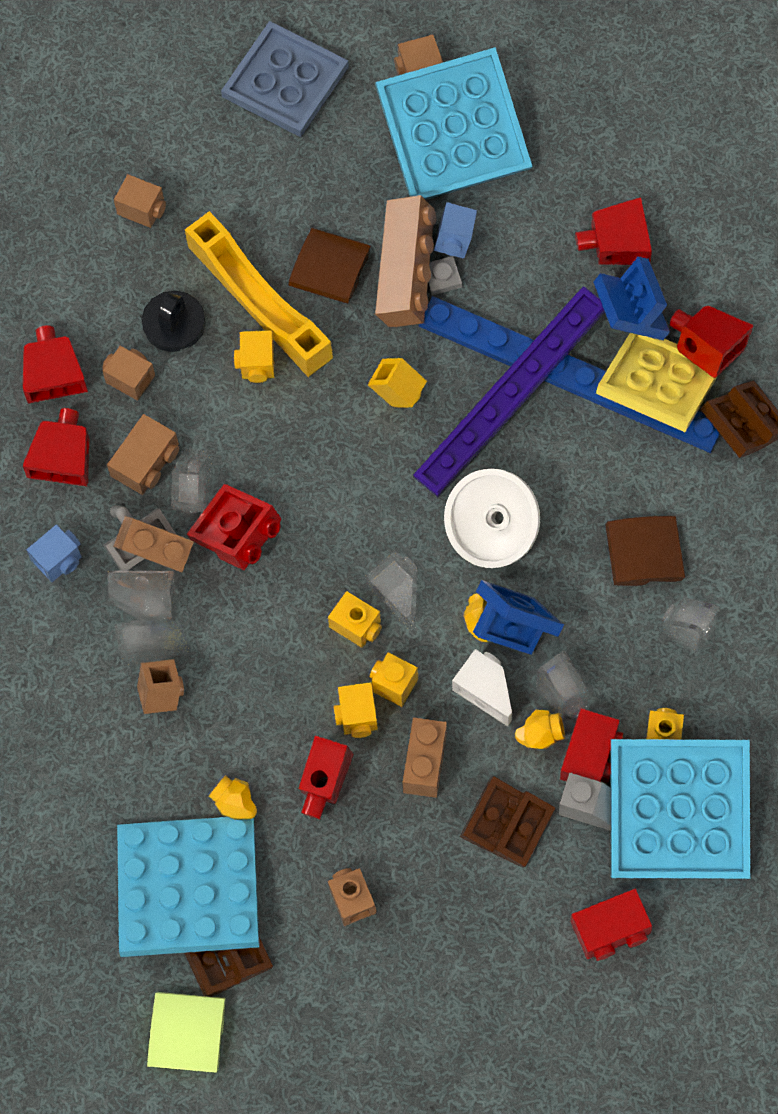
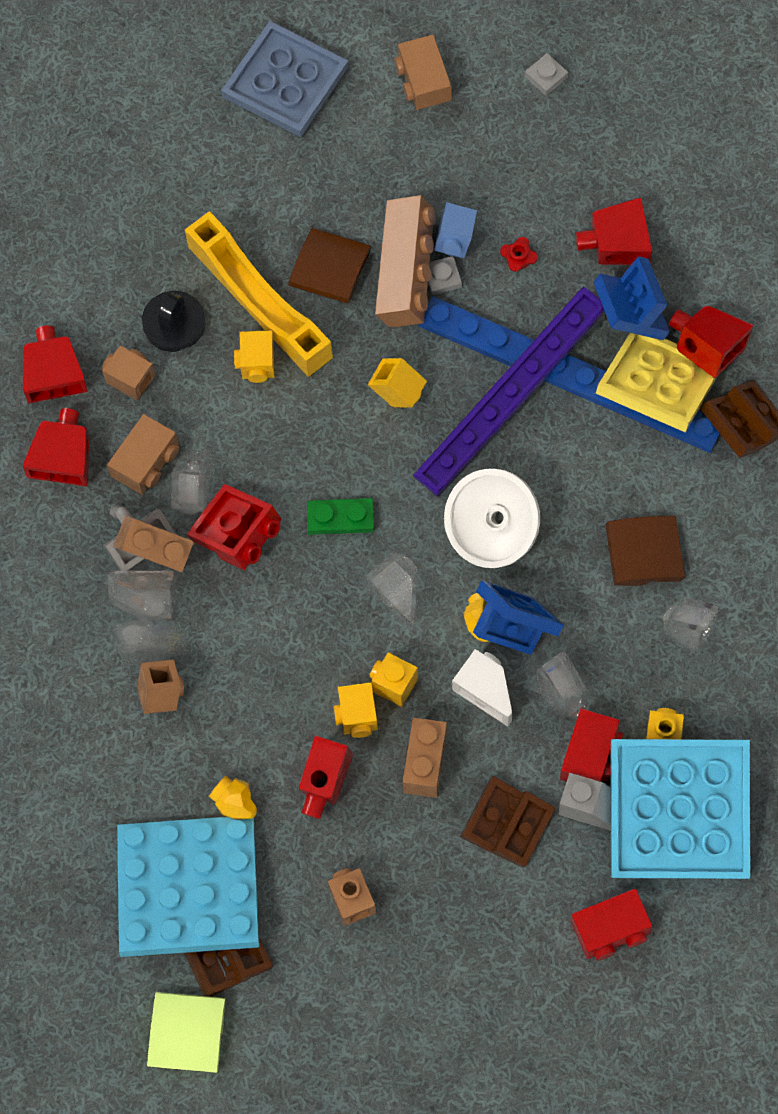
medium blue brick [26,524,82,582] -> none
medium nougat brick [114,174,166,228] -> none
yellow brick [328,591,382,648] -> none
medium azure plate [375,47,533,200] -> none
yellow rock [515,709,565,749] -> none
none -> green plate [307,498,374,535]
none -> red plate [500,237,537,272]
none -> light grey plate [525,53,568,96]

